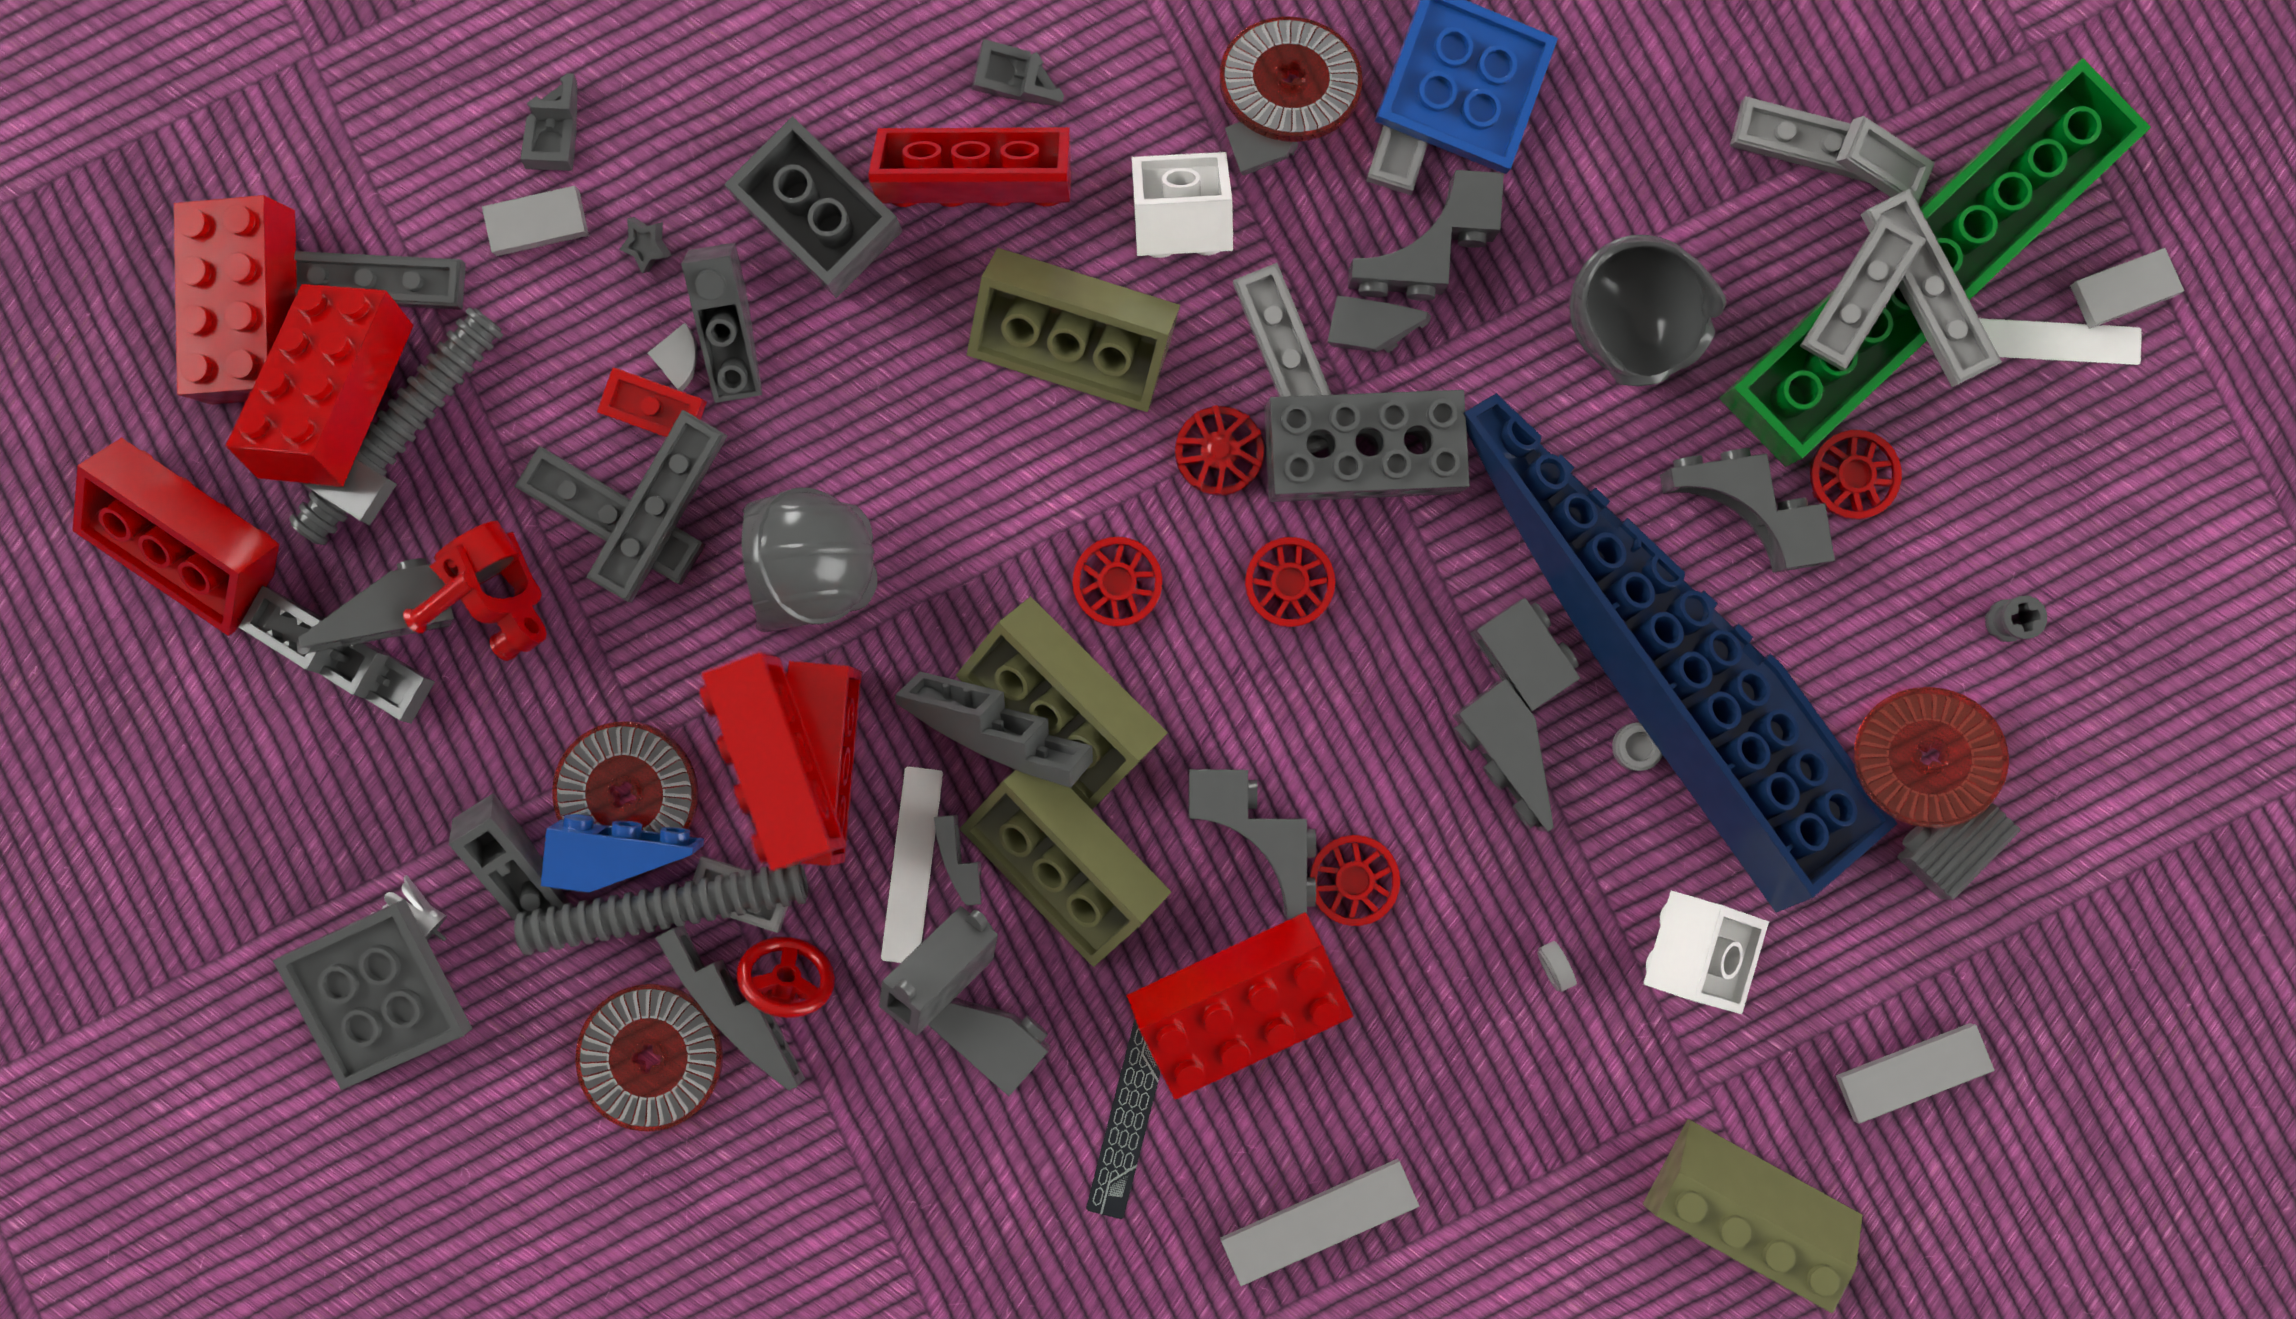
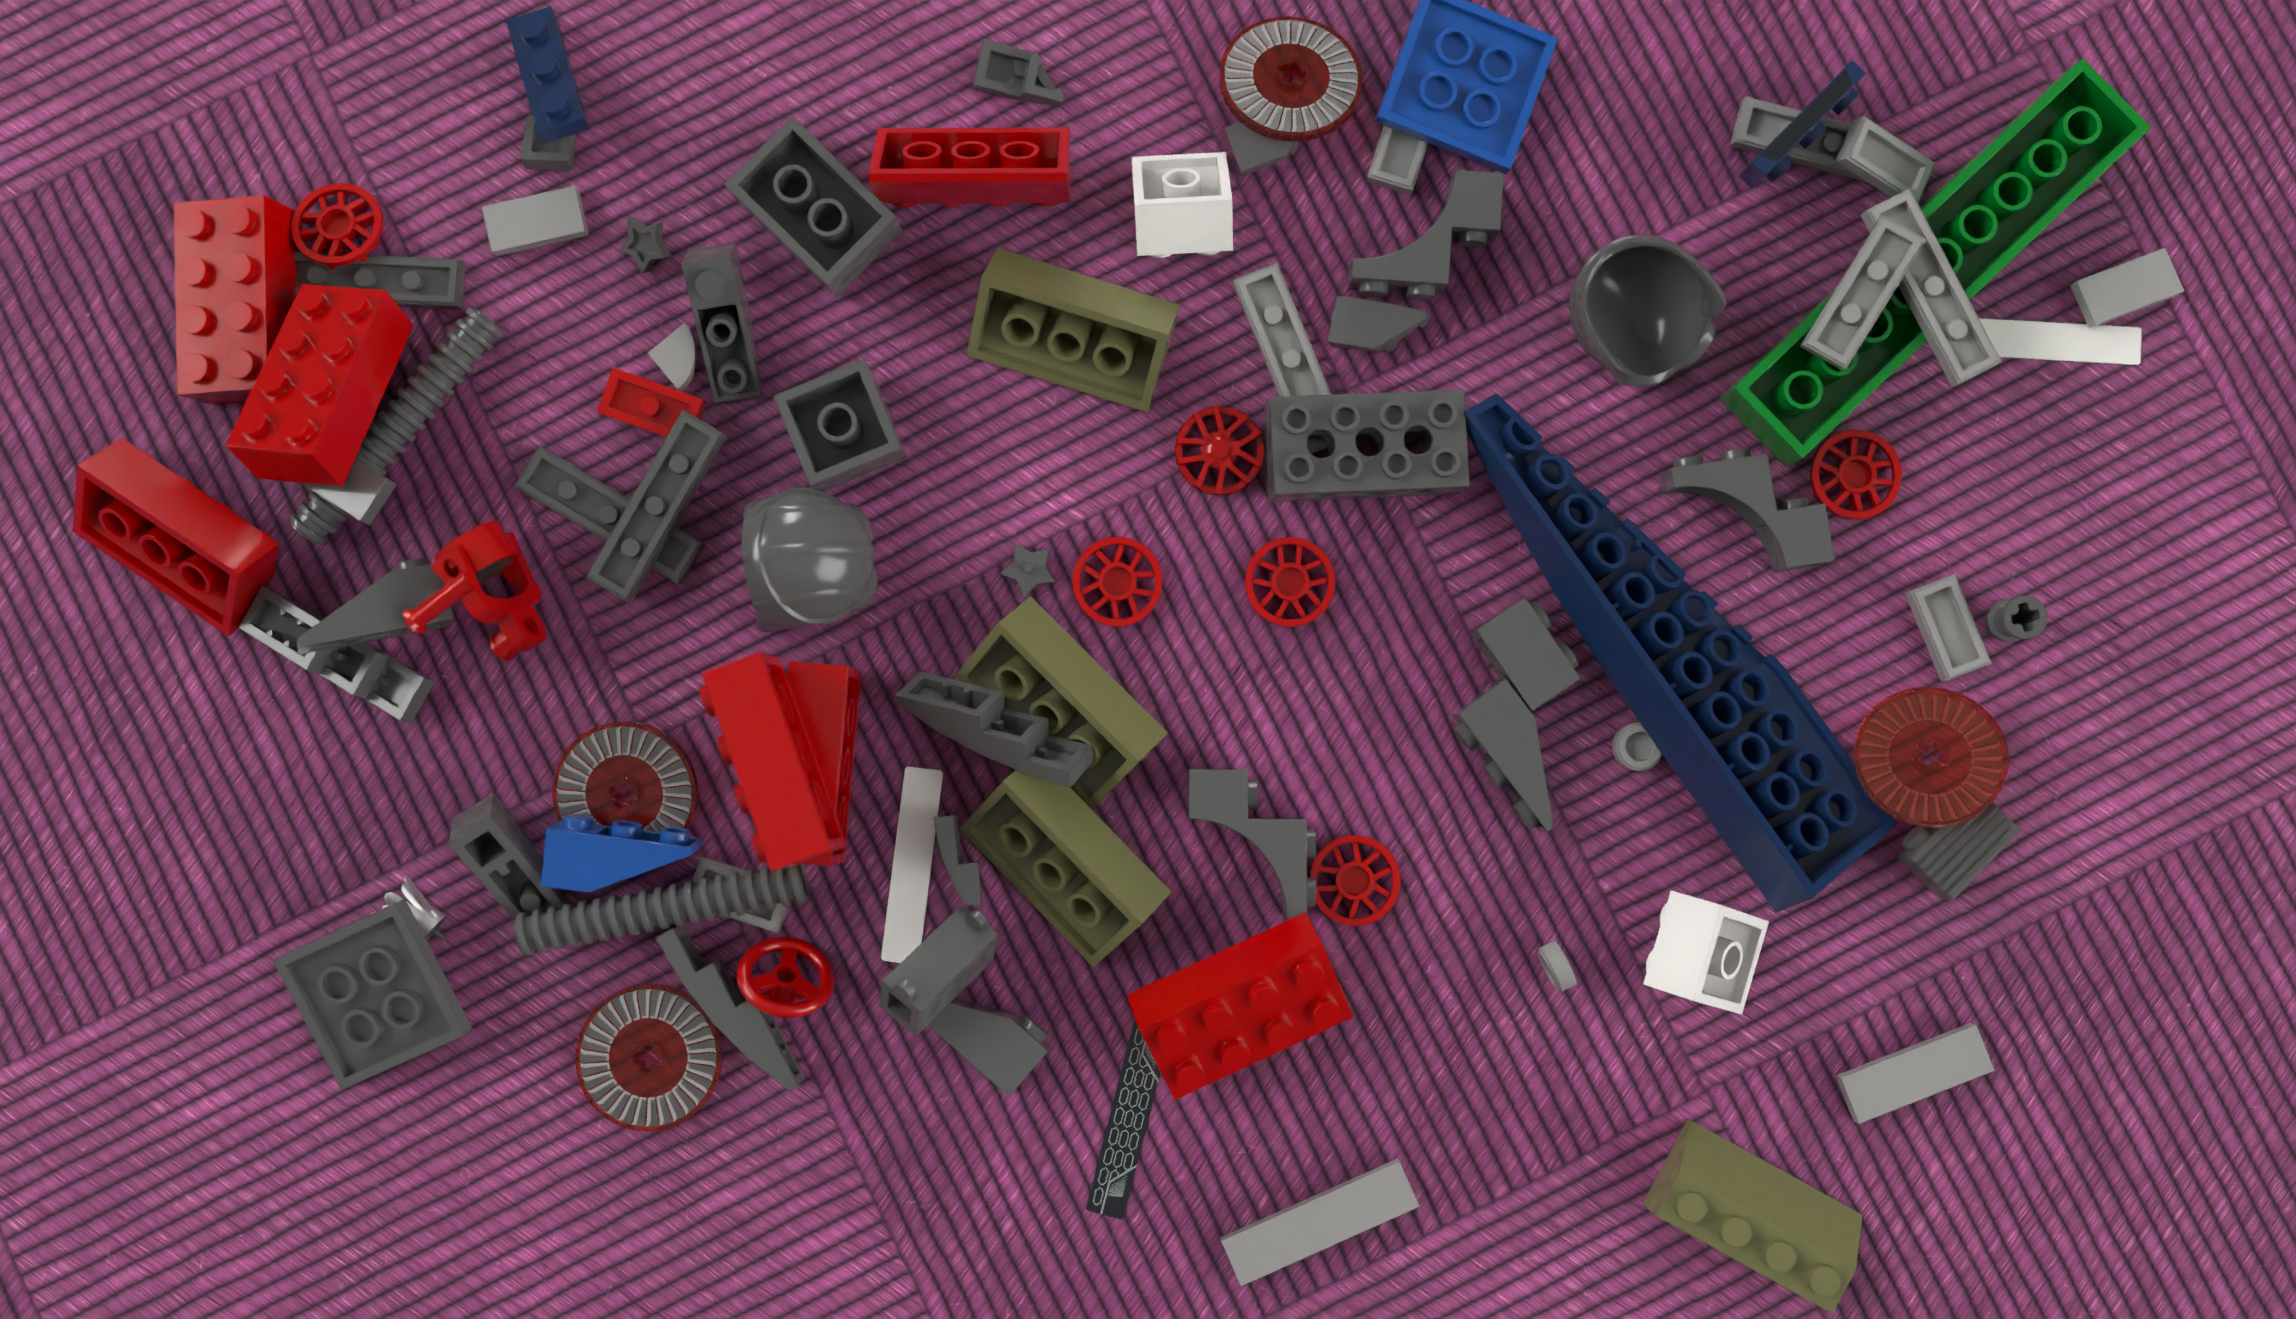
none -> red wheel [291,183,385,270]
none -> dark blue plate [506,6,590,144]
none -> dark grey brick [774,359,907,492]
none -> dark grey piece [1000,543,1055,599]
none -> plate [1739,60,1866,189]
none -> light grey tile [1905,574,1992,682]

